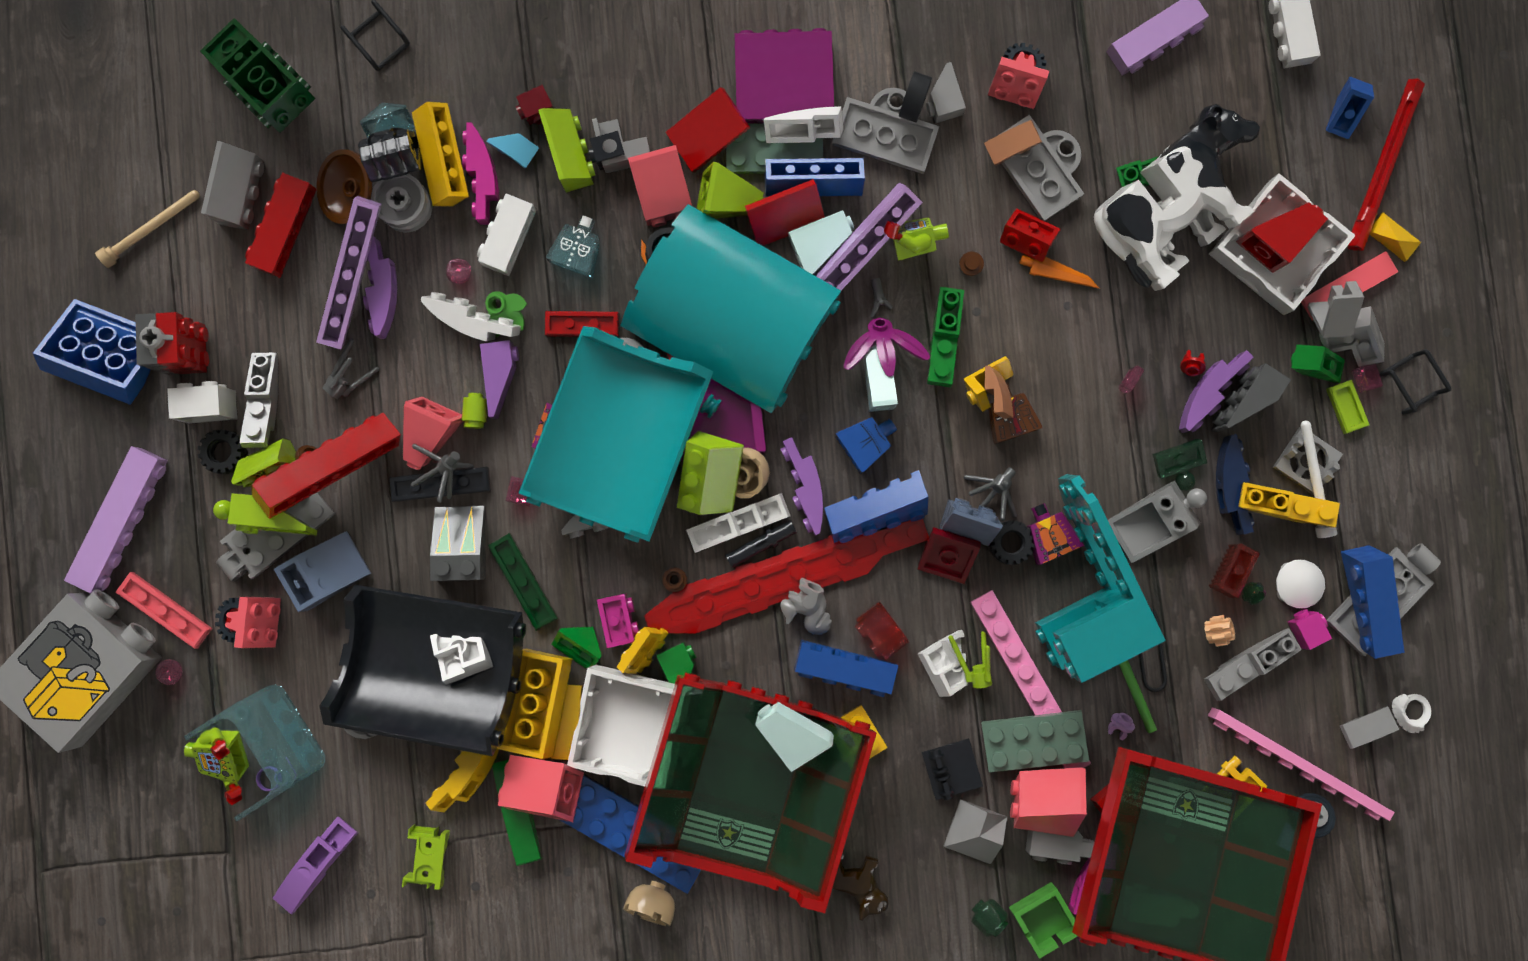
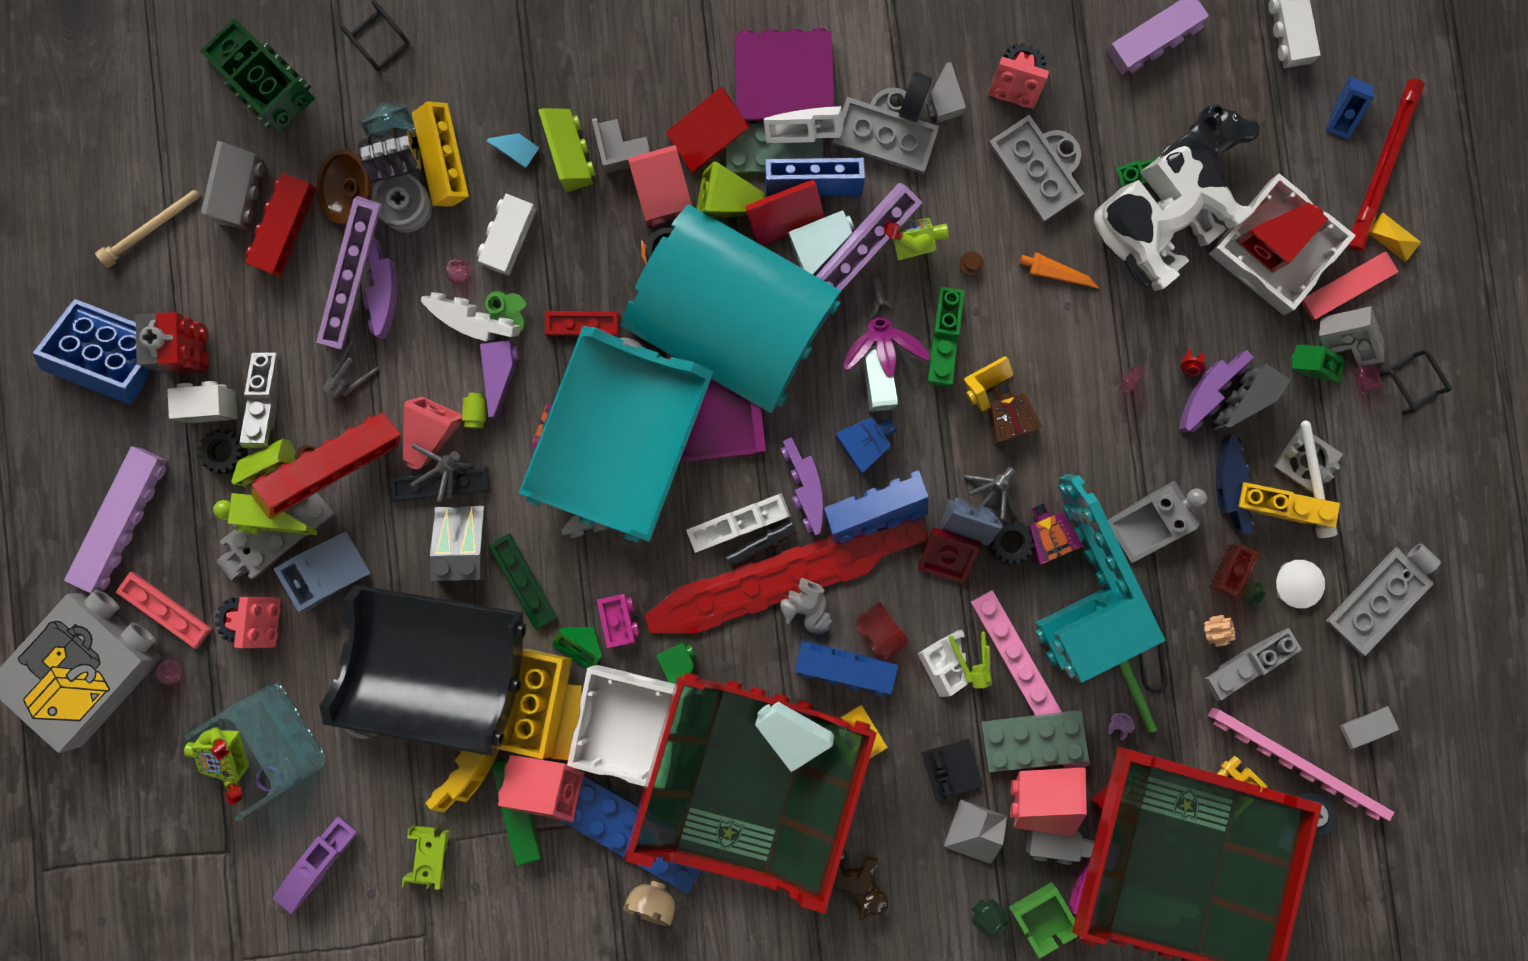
white slope [430,634,493,685] -> none
dark pink slope [462,122,500,225] -> none
clear pink tile [505,476,530,507] -> none
dark red brick [515,85,554,125] -> none
clear light blue torso [546,215,600,278] -> none
black bracket [588,131,625,170] -> none
yellow plate [617,627,669,674] -> none
reddish brown plate [662,567,687,592] -> none
lime slope [677,431,744,515] -> none
teal bush [700,394,722,419] -> none
tan cylinder [736,448,770,498] -> none
nougat slope [984,120,1042,165] -> none
nougat slope [985,365,1013,419] -> none
red bracket [1000,208,1060,262] -> none
clear green plate [1152,438,1207,491] -> none
dark pink brick [1288,609,1332,650] -> none
light grey panel [1308,281,1364,338] -> none
lime tile [1326,380,1369,434] -> none
blue wedge [1341,545,1404,659] -> none
white piece [1392,694,1431,733] -> none

